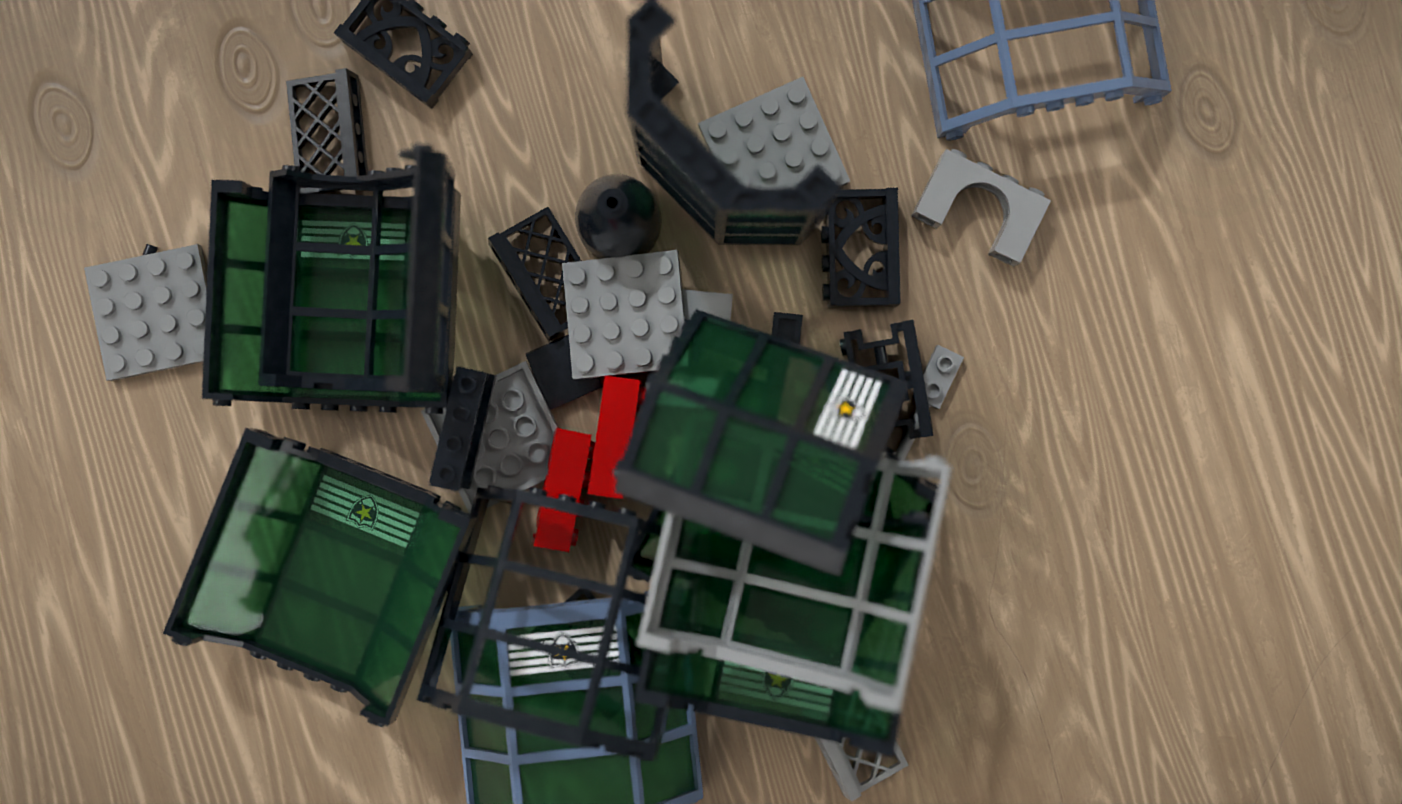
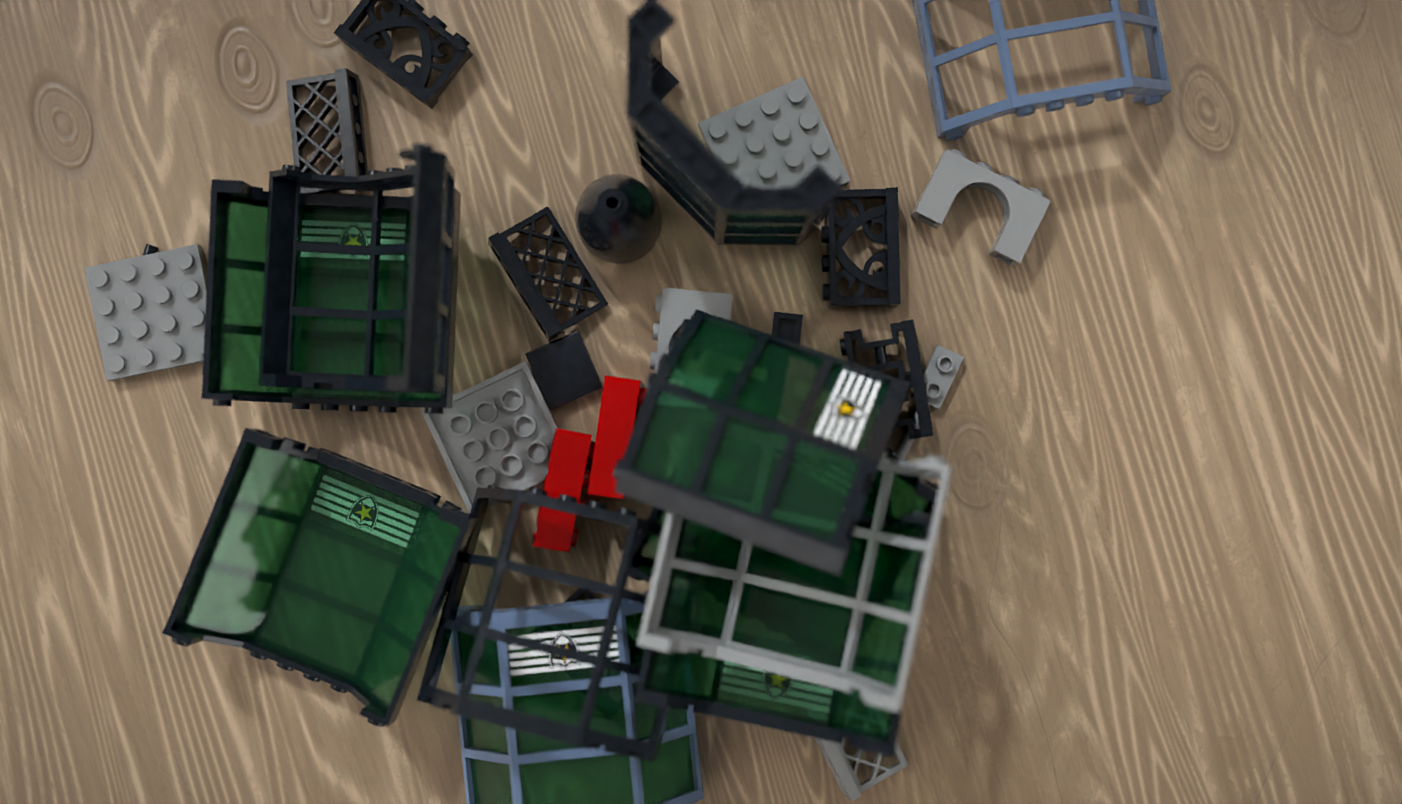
black fence [429,366,497,491] -> none
light grey plate [562,250,690,380] -> none

